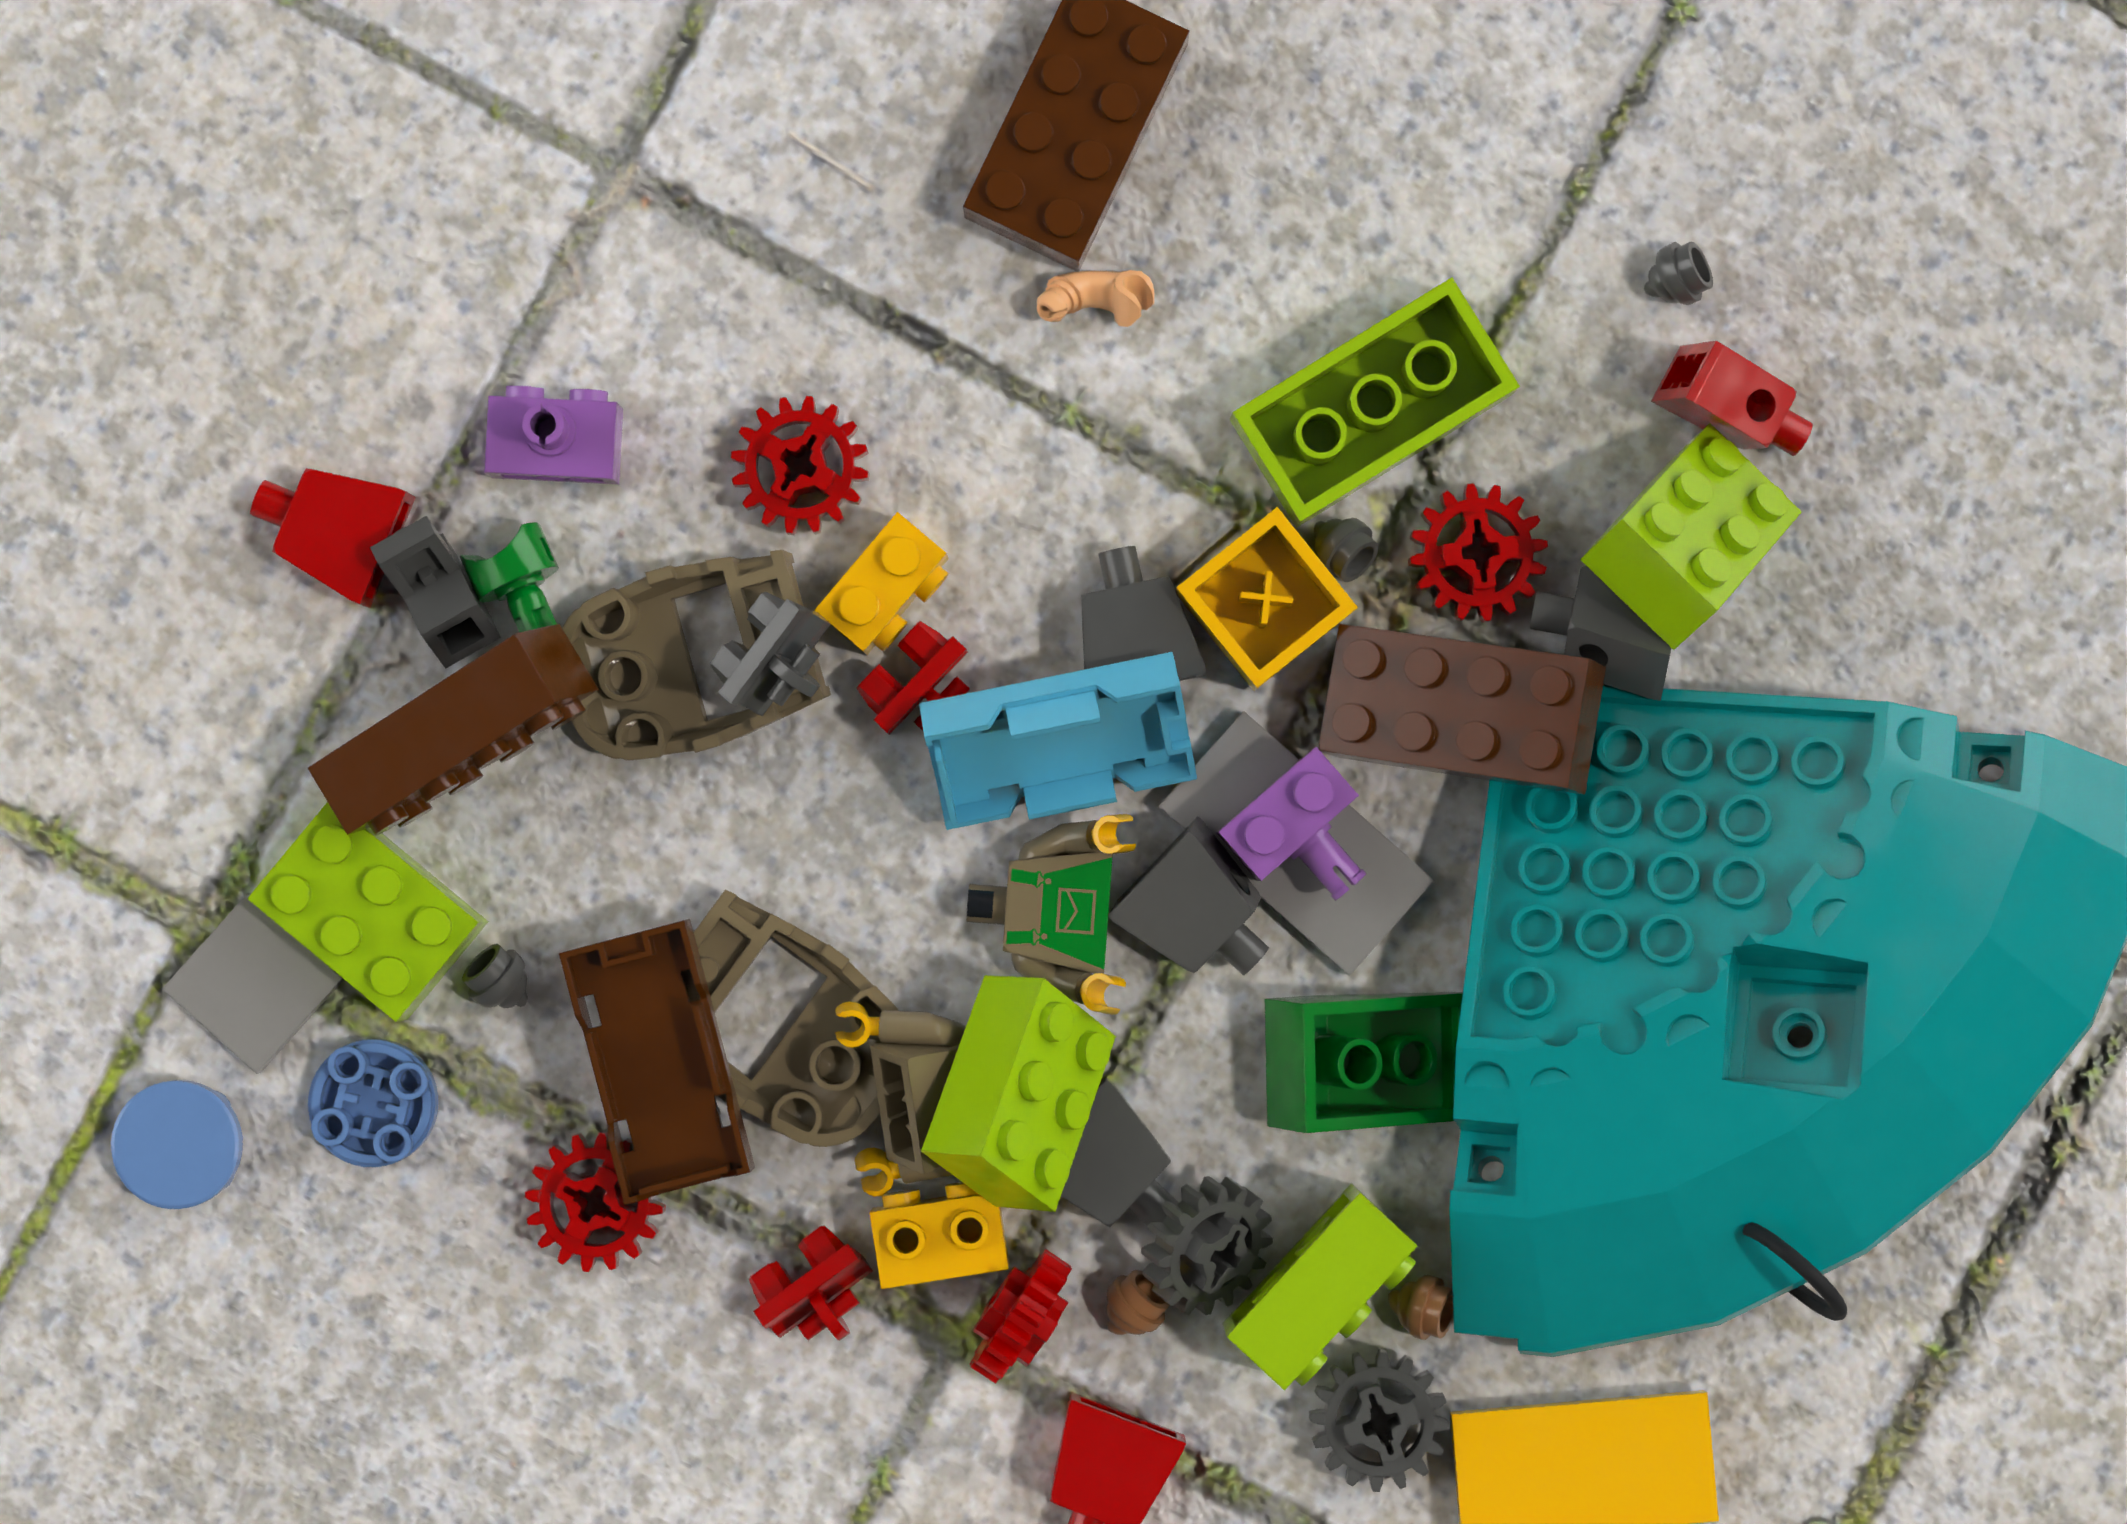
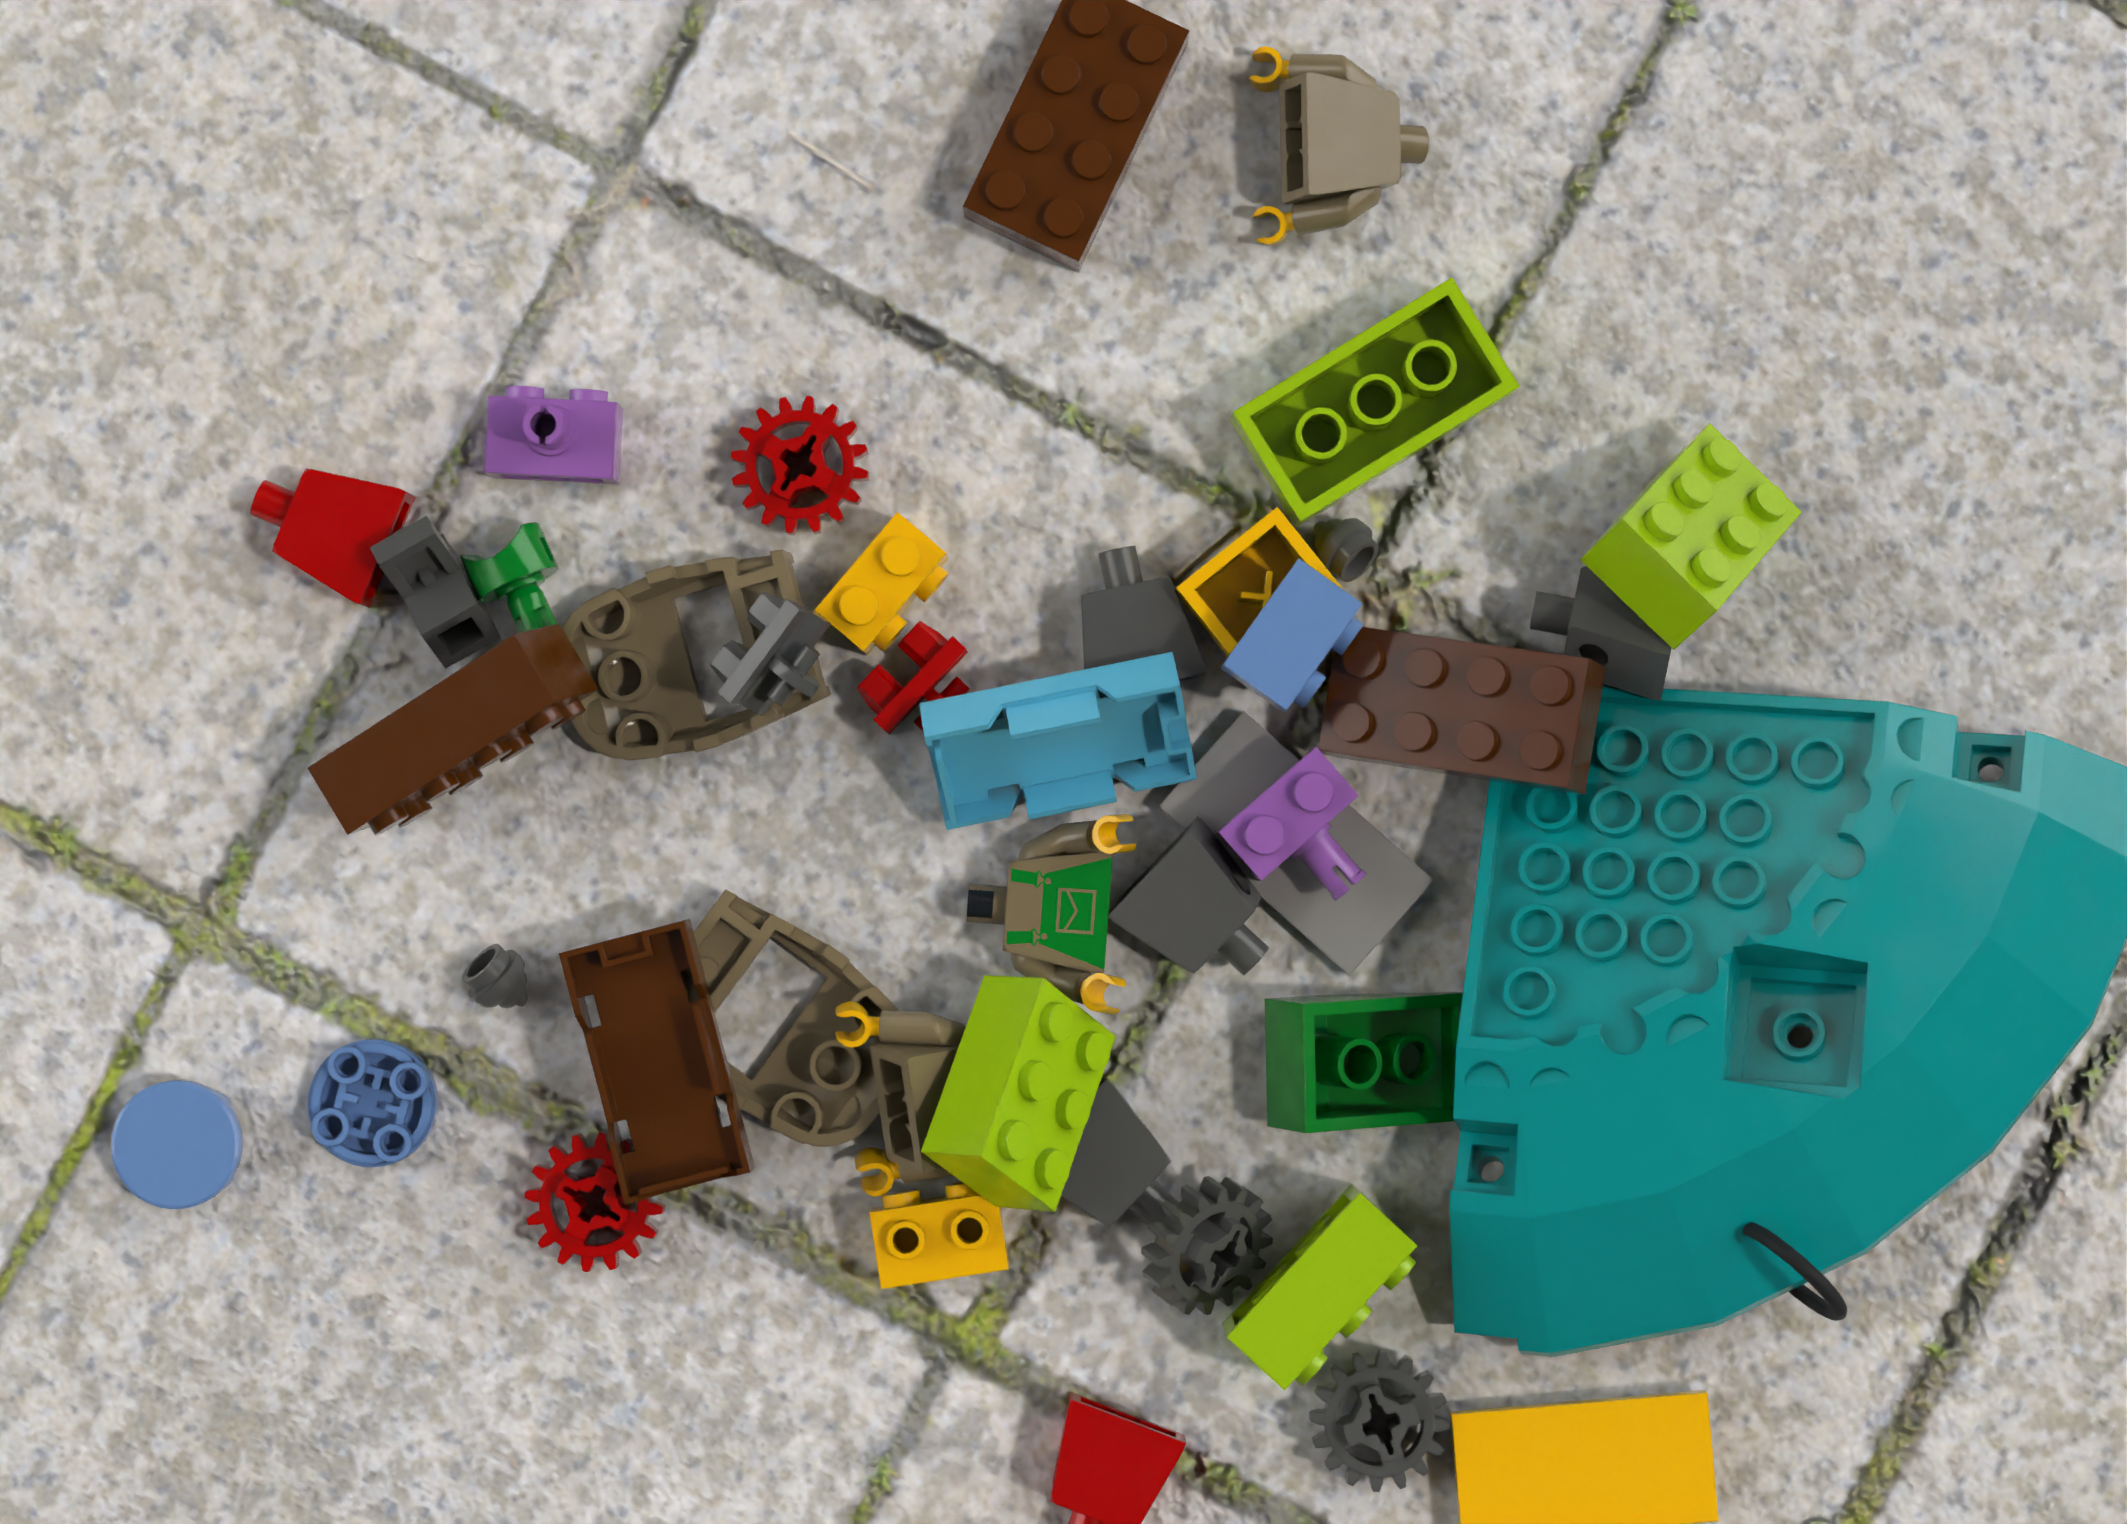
light grey tile [162,893,344,1074] -> none
lime brick [247,802,489,1022] -> none
red hips [749,1226,873,1341] -> none
red gear [969,1249,1072,1384] -> none
light nougat piece [1036,270,1154,327] -> none
medium nougat plate [1106,1270,1170,1335] -> none
medium nougat plate [1388,1275,1454,1340] -> none
red gear [1408,483,1548,623] -> none
dark grey plate [1644,241,1713,305] -> none
red torso [1651,341,1813,456] -> none
none -> medium blue brick [1221,558,1364,713]
none -> dark tan torso [1249,46,1429,246]

